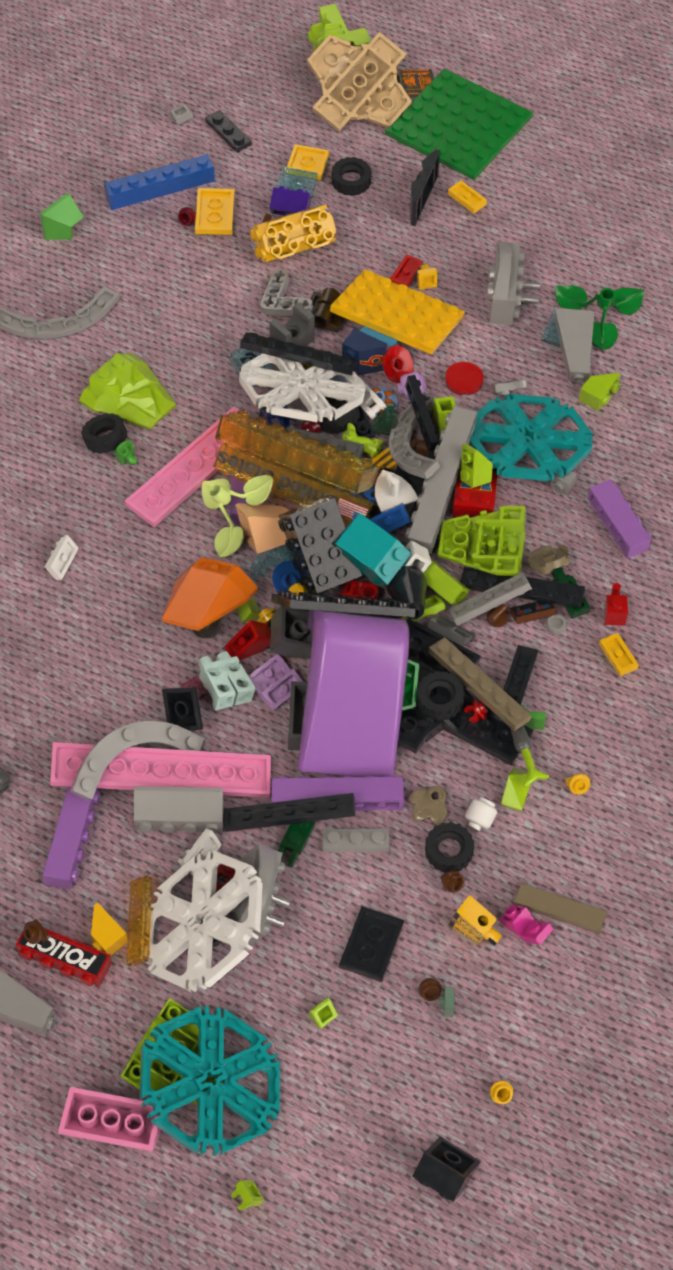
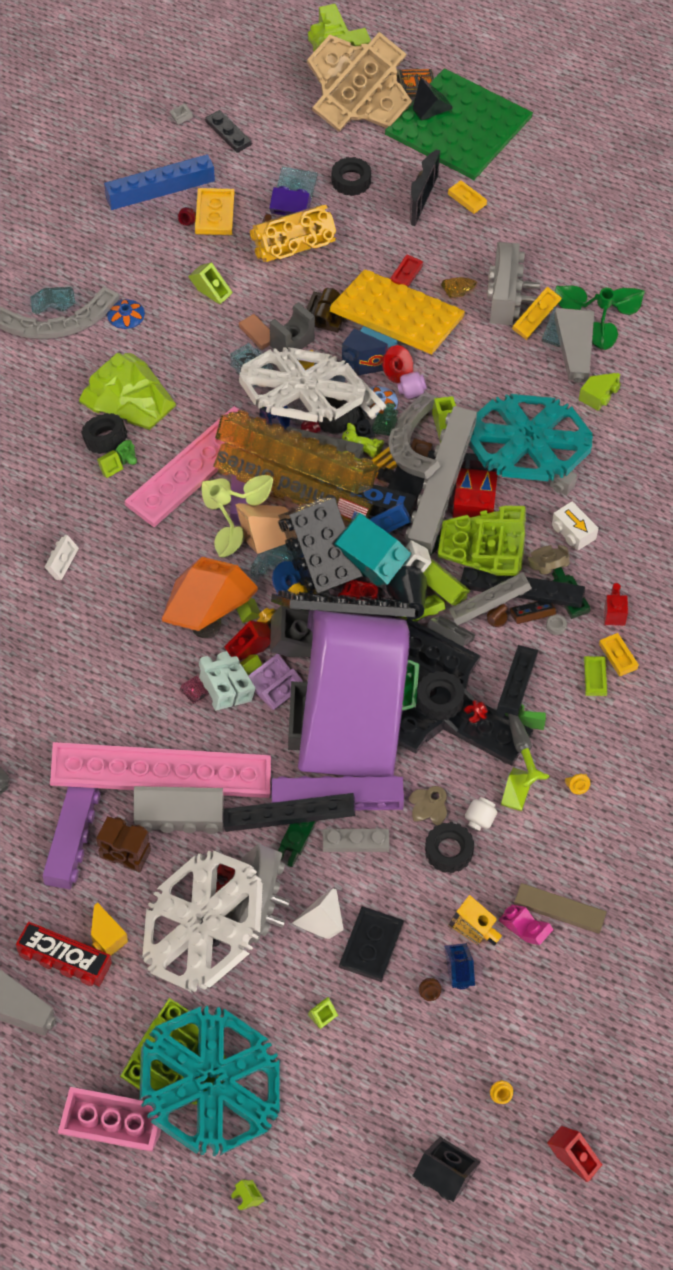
reddish brown plate [23,919,50,944] -> none
bright green slope [40,193,84,240] -> none
light grey plate [70,721,204,801] -> none
clear yellow plate [126,875,152,967] -> none
black slope [162,687,203,730] -> none
white plate [178,829,222,876] -> none
black plate [240,332,357,376] -> none
light grey beam [260,269,314,316] -> none
yellow plate [286,144,330,181] -> none
white shield [375,470,418,512] -> none
black hinge [405,375,441,451] -> none
yellow tile [417,264,437,290] -> none
dark tan plate [429,637,531,731] -> none
sand green plate [439,987,454,1017] -> none
reddish brown plate [441,870,464,892] -> none
red tile [445,361,484,396] -> none
lime slope [460,443,493,488] -> none
light grey plate [491,379,527,395] -> none
medium lavender brick [588,479,651,559] -> none
none -> clear light blue slope [30,287,75,315]
none -> reddish brown brick [96,816,151,873]
none -> lime tile [97,450,123,478]
none -> blue dish [107,299,145,329]
none -> lime slope [188,262,233,304]
none -> nougat tile [239,314,270,350]
none -> lime slope [239,655,262,675]
none -> white slope [292,888,344,939]
none -> black slope [413,77,452,121]
none -> clear yellow plate [441,277,477,299]
none -> clear blue slope [444,943,475,990]
none -> yellow plate [512,287,562,340]
none -> red slope [547,1126,603,1182]
none -> white brick [552,501,598,551]
none -> lime tile [584,656,607,696]

